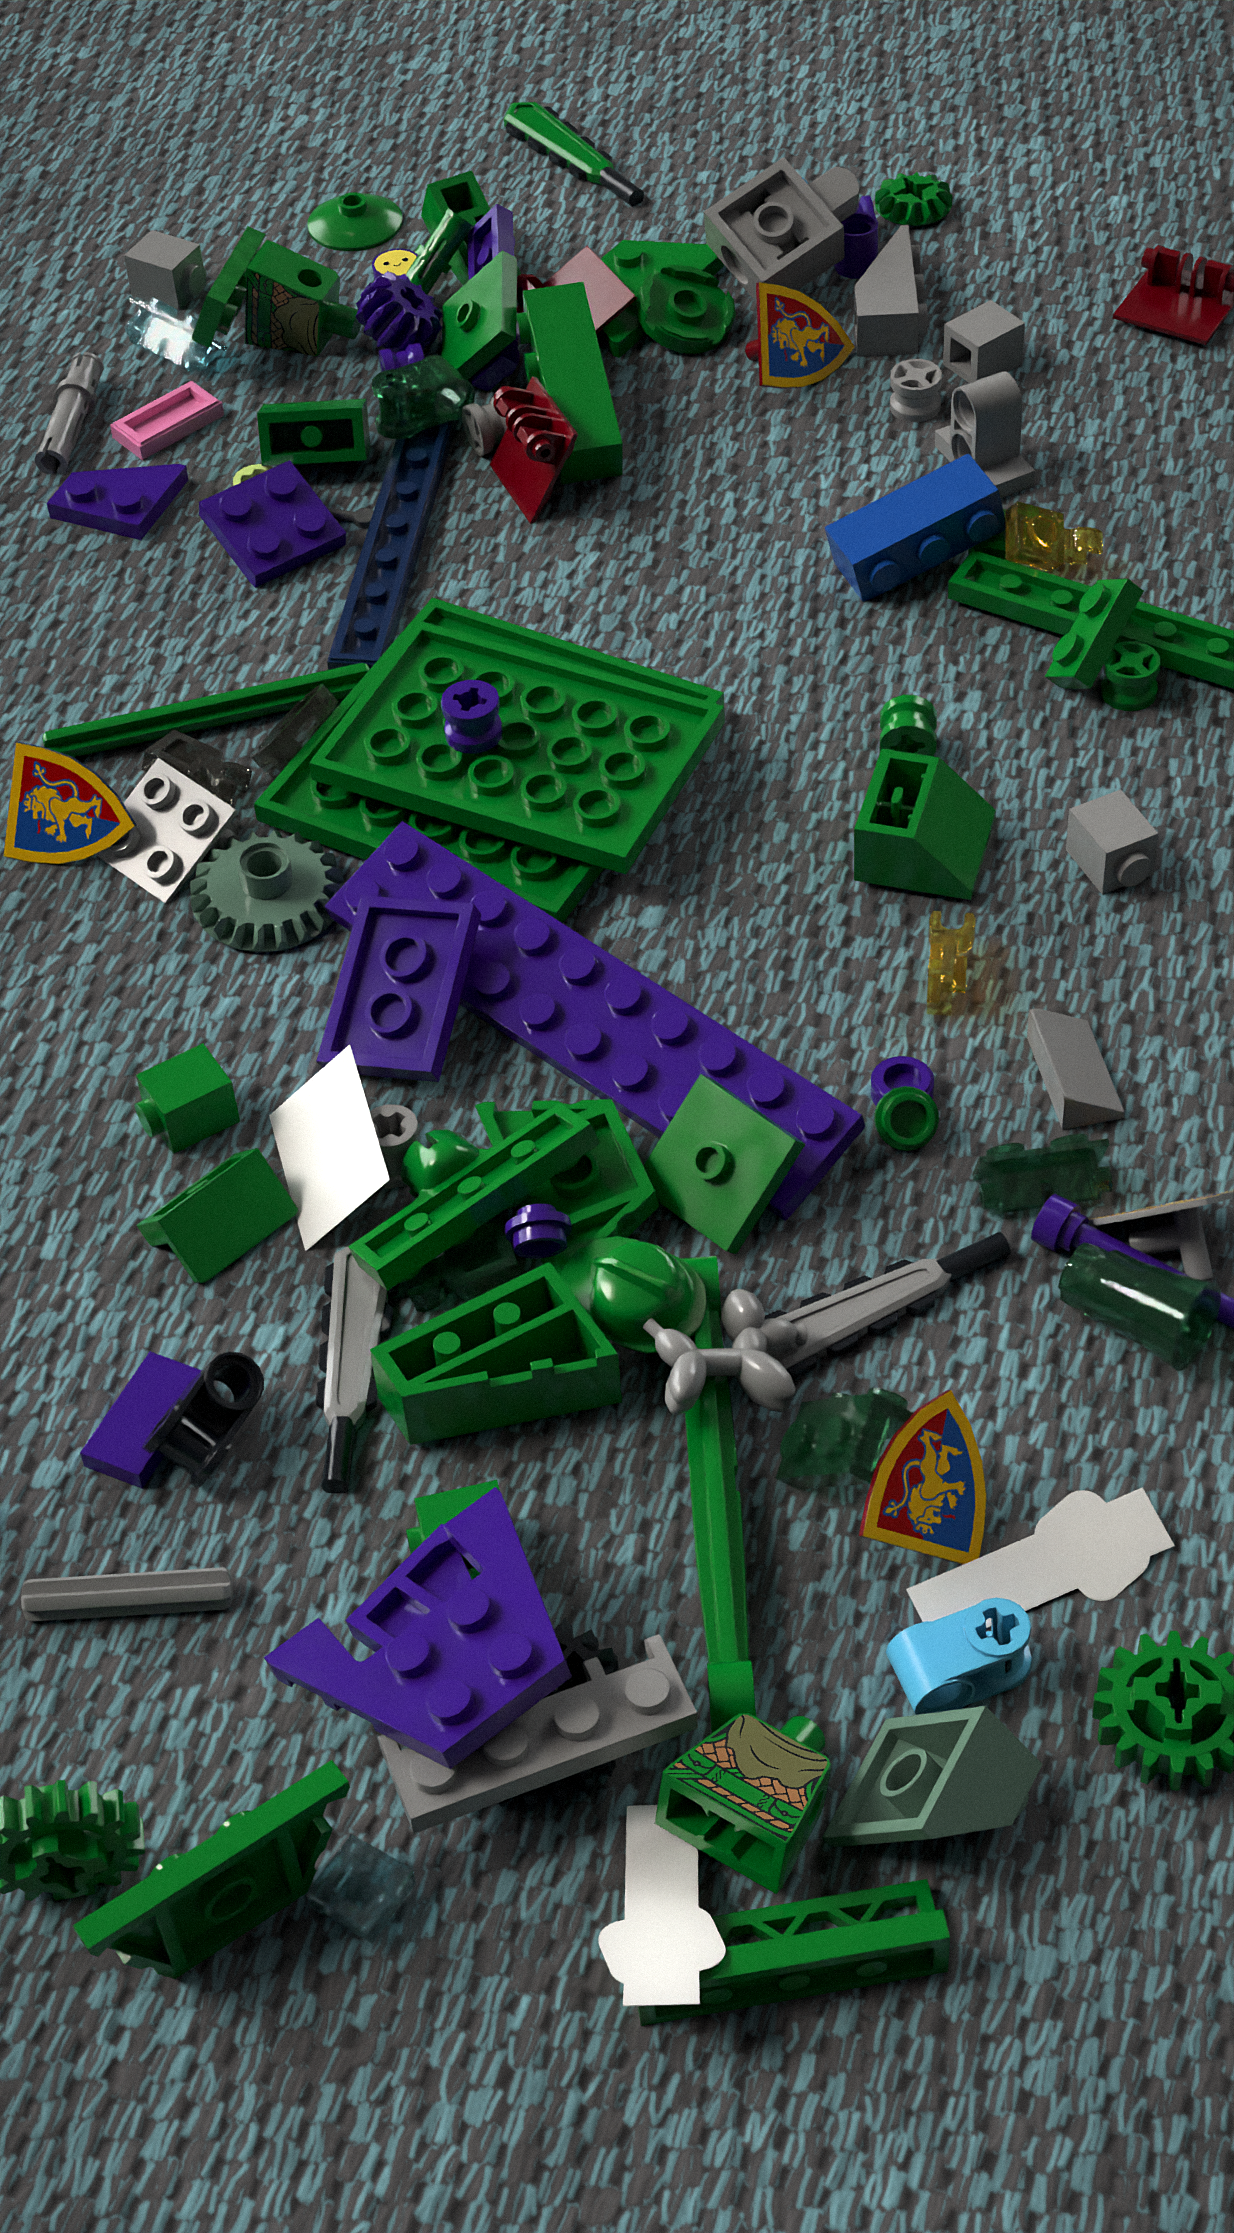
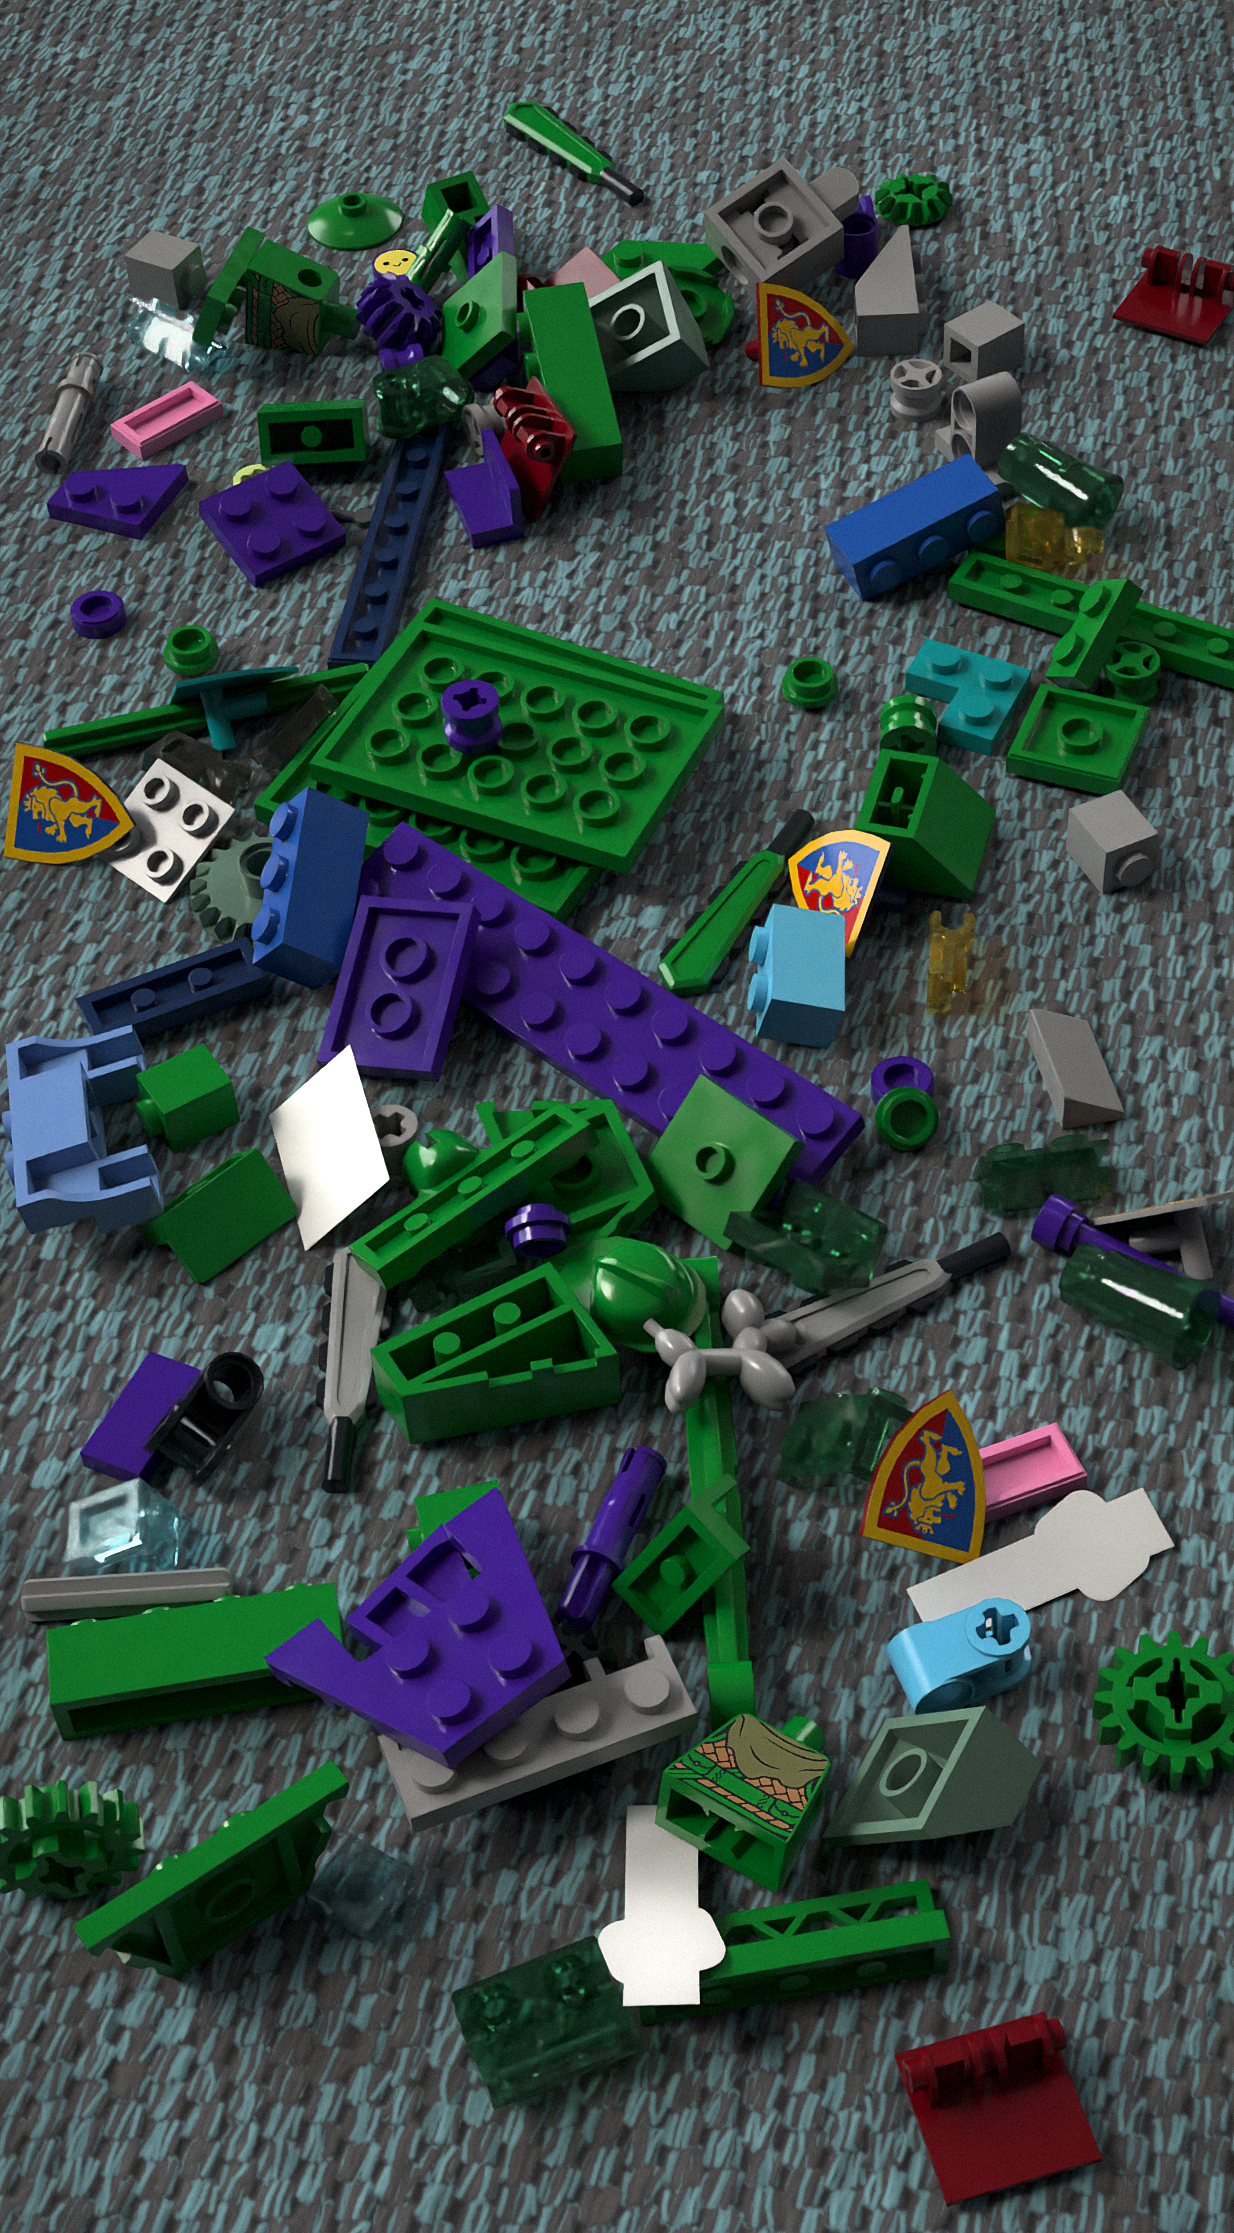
none -> medium blue bracket [2,1024,164,1235]
none -> green brick [46,1582,346,1741]
none -> clear light blue bracket [66,1478,182,1575]
none -> dark purple tile [70,590,127,639]
none -> dark blue plate [75,937,271,1040]
none -> green plate [163,625,219,675]
none -> teal shield [166,666,299,754]
none -> blue brick [251,787,370,989]
none -> dark purple panel [444,428,525,550]
none -> clear green bracket [451,1936,643,2111]
none -> dark purple axle [555,1446,667,1633]
none -> sand green slope [588,259,710,392]
none -> green panel [611,1473,751,1637]
none -> green sword [658,809,815,997]
none -> clear green bracket [723,1176,888,1296]
none -> medium azure brick [748,903,845,1048]
none -> green plate [782,657,838,708]
none -> shield [788,830,906,960]
none -> dark red hinge [894,2011,1102,2207]
none -> teal plate [905,638,1032,756]
none -> bright pink tile [979,1422,1088,1524]
none -> clear green plant [997,432,1124,543]
none -> green plate [1006,683,1152,795]

